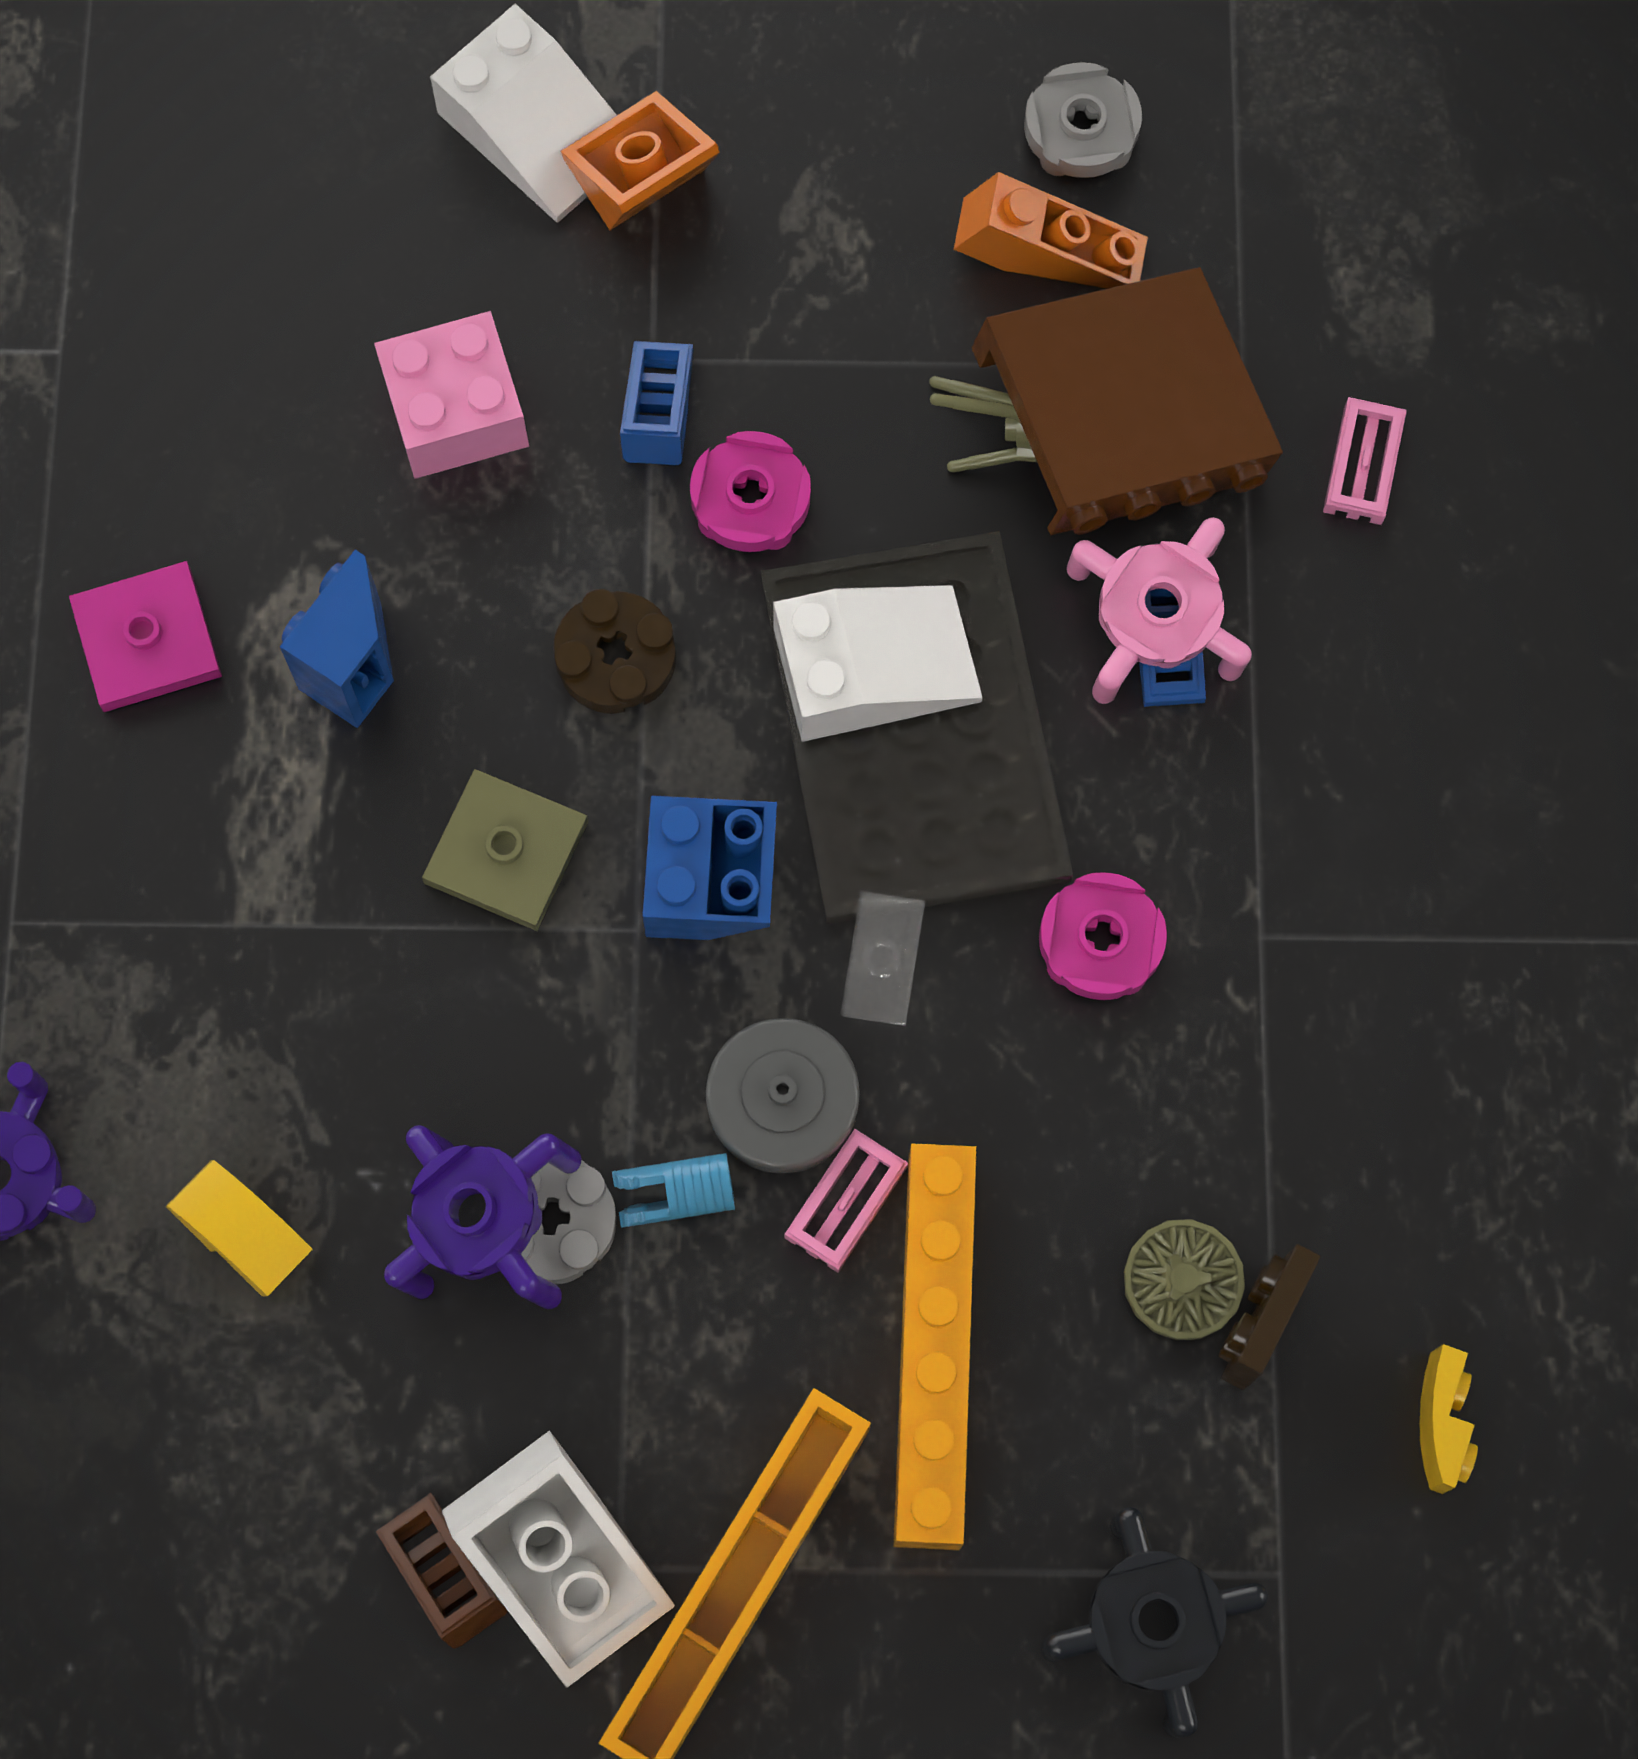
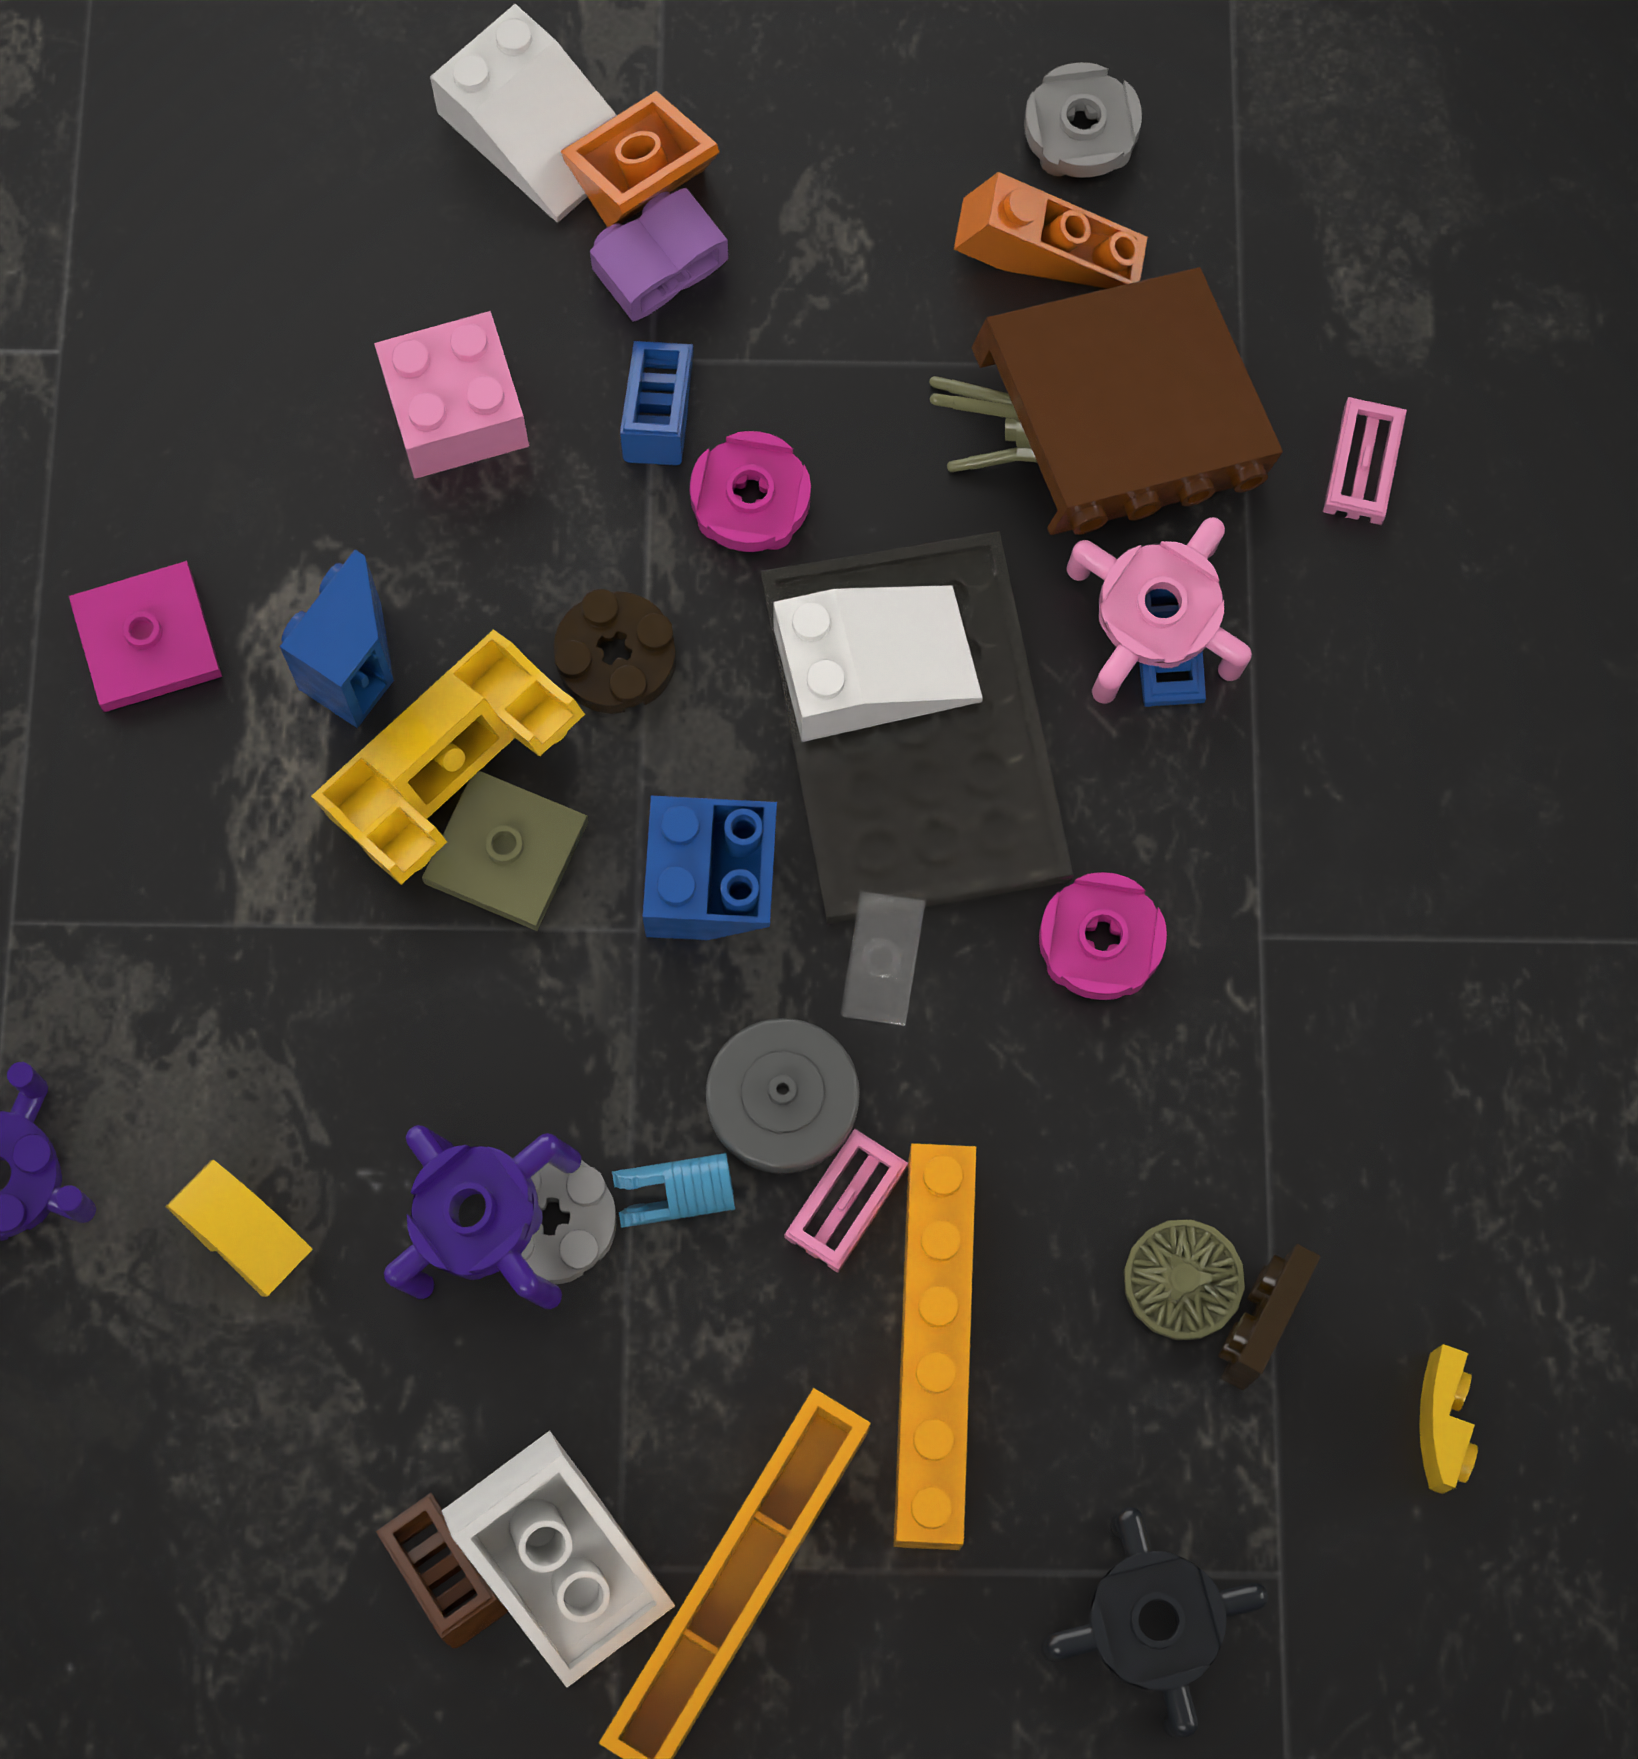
none -> yellow bracket [311,629,585,885]
none -> medium lavender brick [590,188,728,322]

